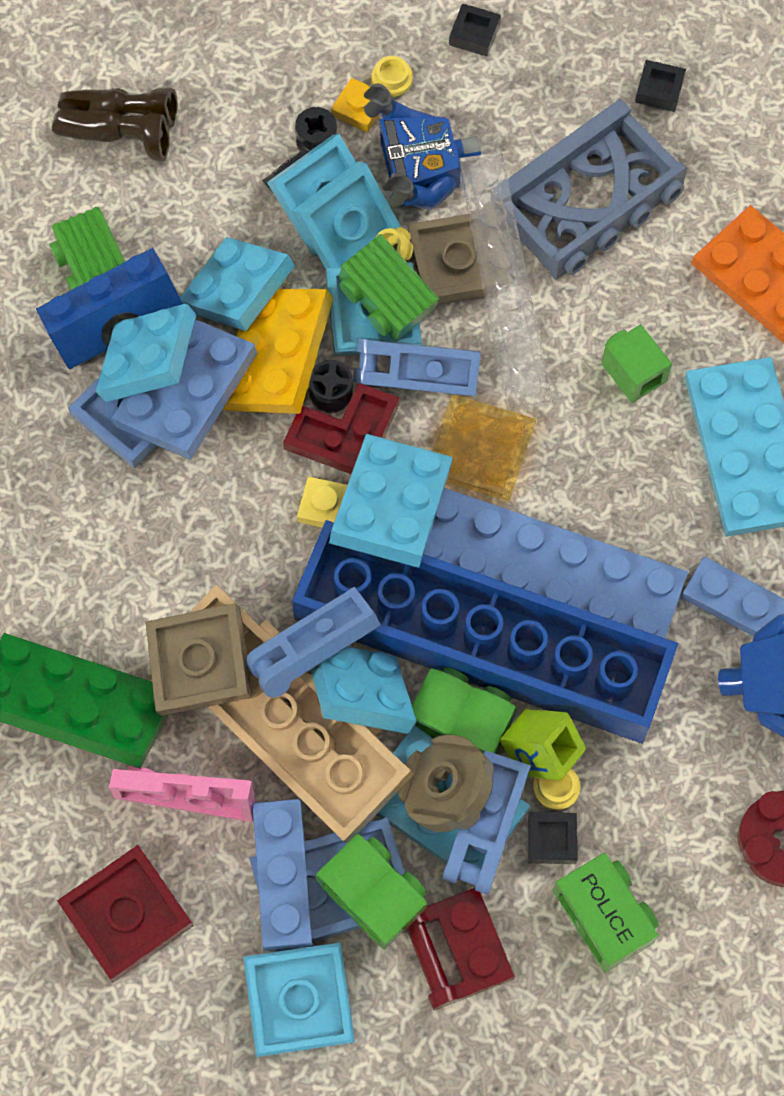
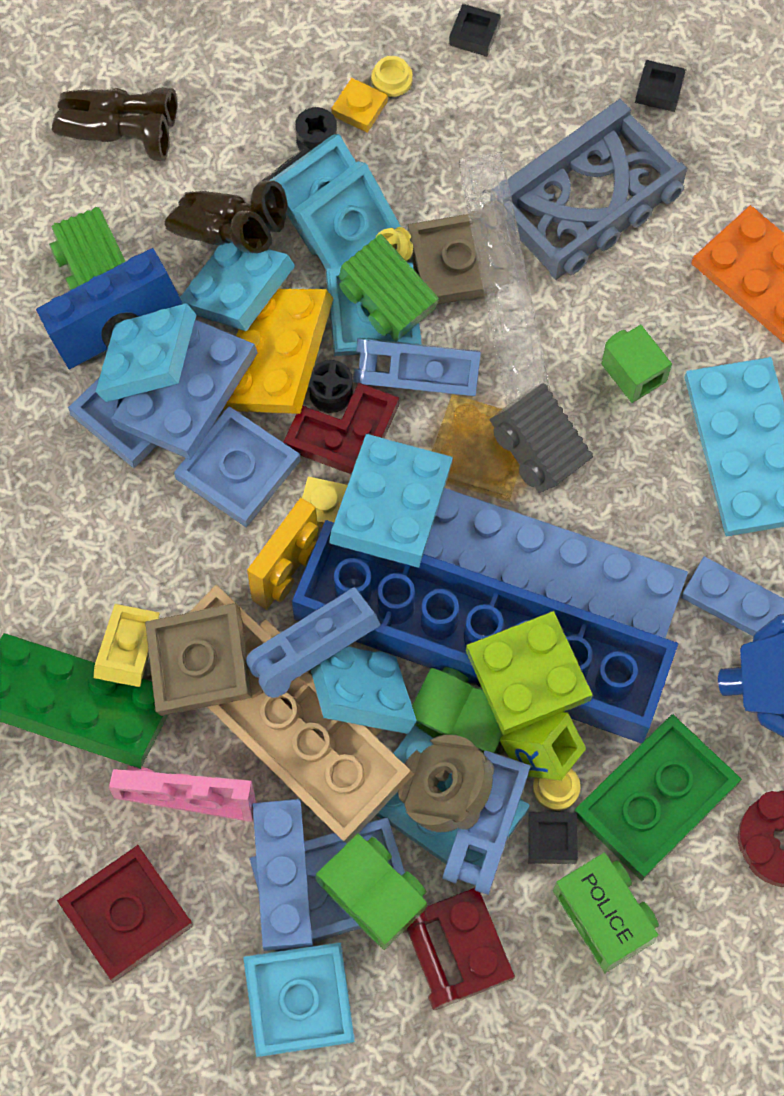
torso [364,83,481,210] -> none
none -> light yellow plate [93,604,160,687]
none -> dark brown piece [165,180,287,253]
none -> medium blue plate [174,406,301,528]
none -> yellow plate [247,497,319,610]
none -> lime plate [466,611,593,736]
none -> dark grey brick [489,383,593,493]
none -> green plate [573,713,742,881]

